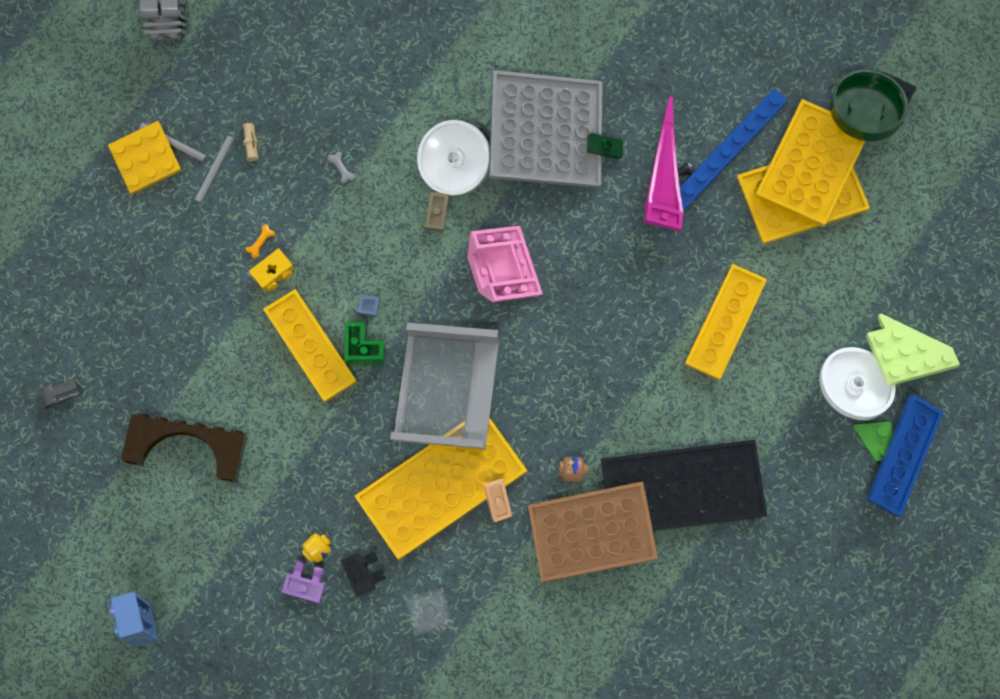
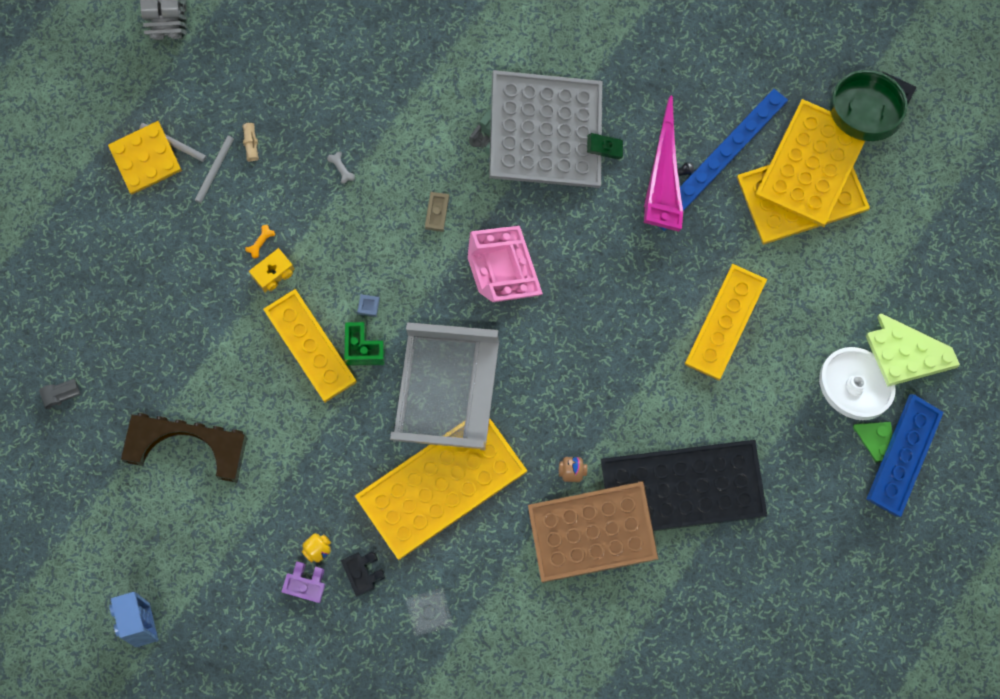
white dish [417,120,490,196] -> none
light nougat plate [483,479,512,522] -> none

